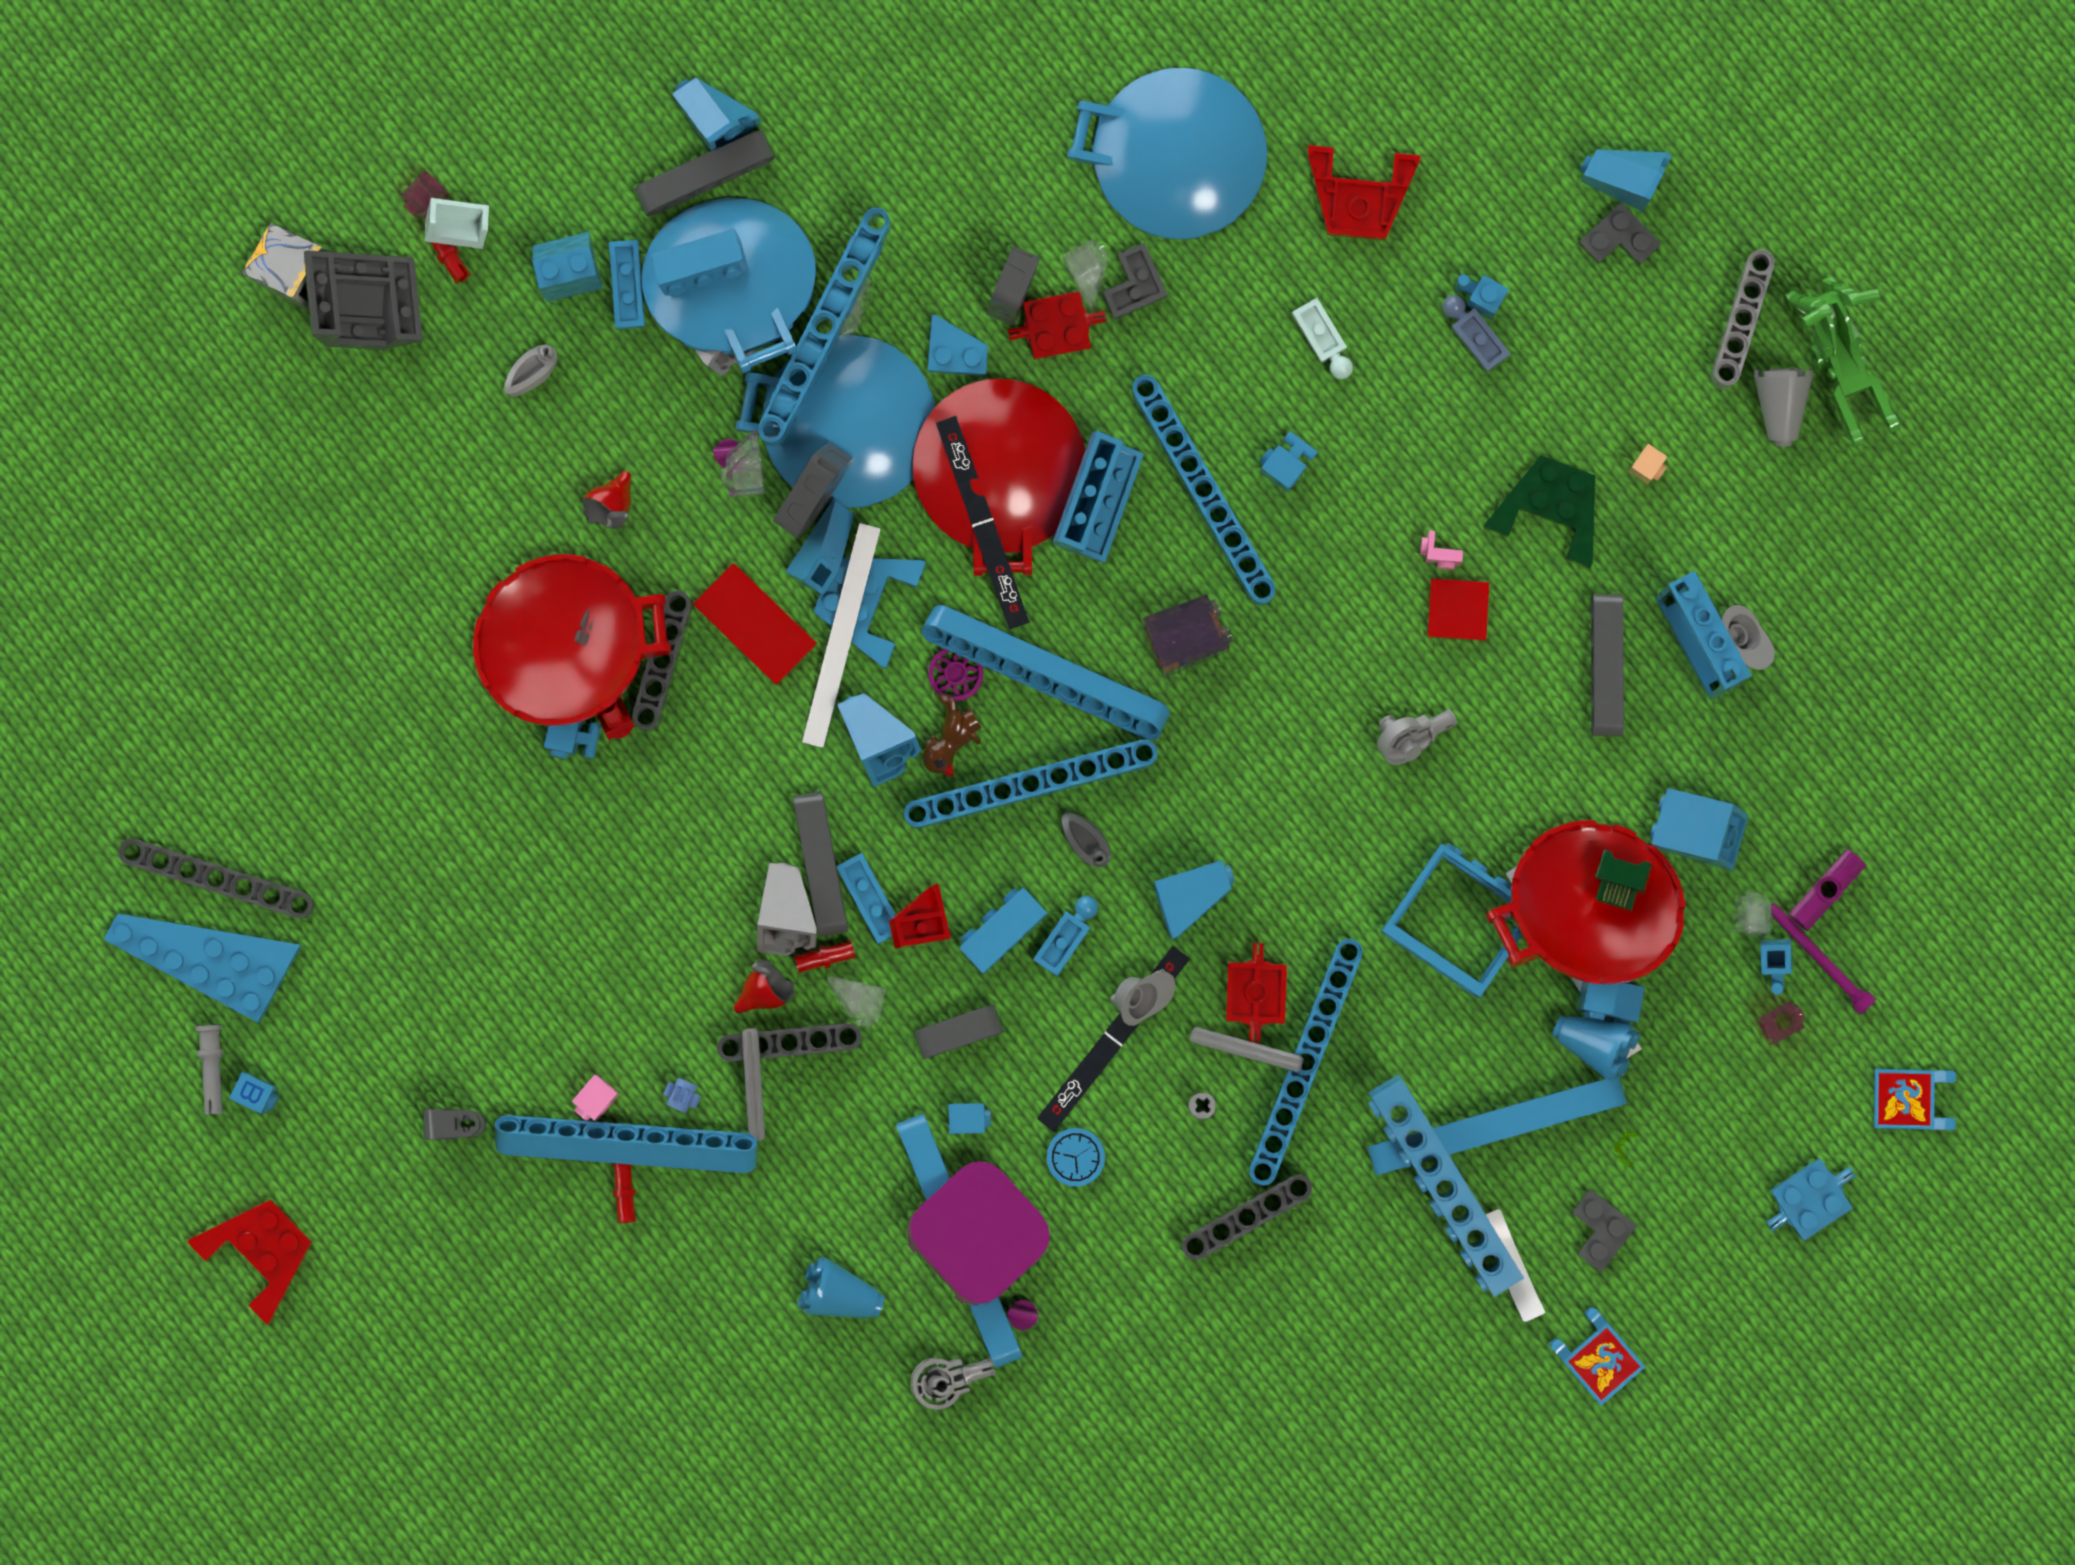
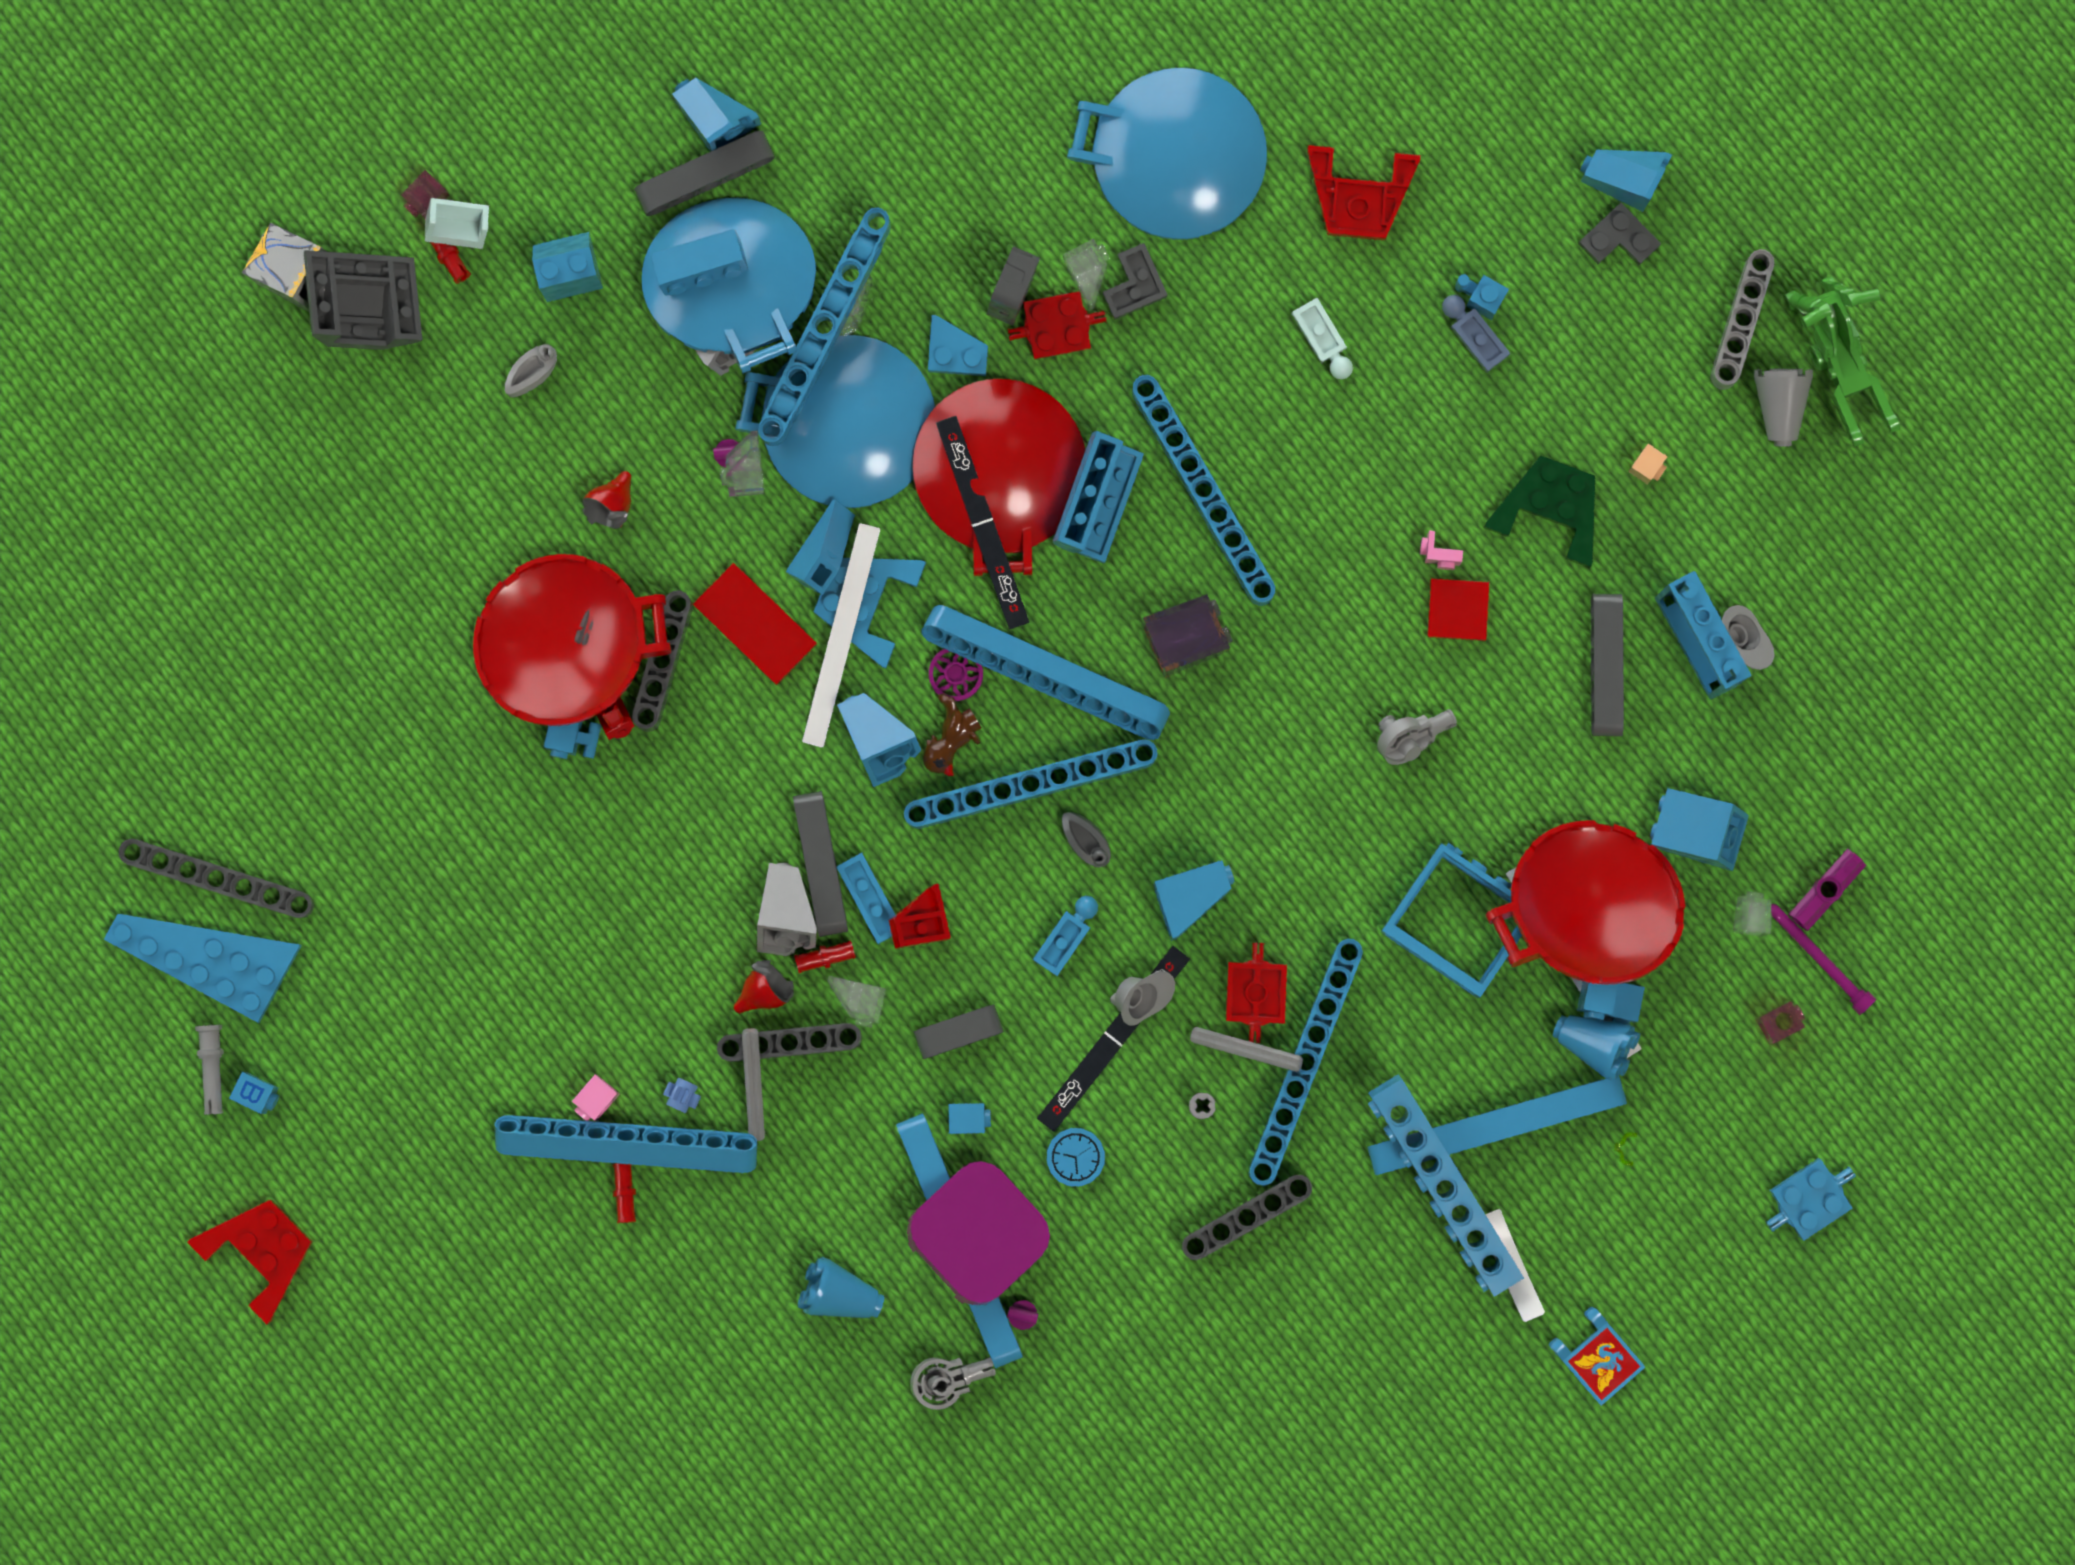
dark grey piece [423,1109,487,1140] -> none
dark azure plate [609,240,645,330] -> none
dark grey axle [773,442,854,538] -> none
dark azure brick [959,887,1048,975] -> none
dark azure brick [1260,431,1318,493] -> none
dark grey plate [1571,1189,1637,1272] -> none
dark green piece [1595,849,1653,912] -> none
dark azure brick [1760,939,1793,995] -> none
flag [1874,1069,1956,1130] -> none

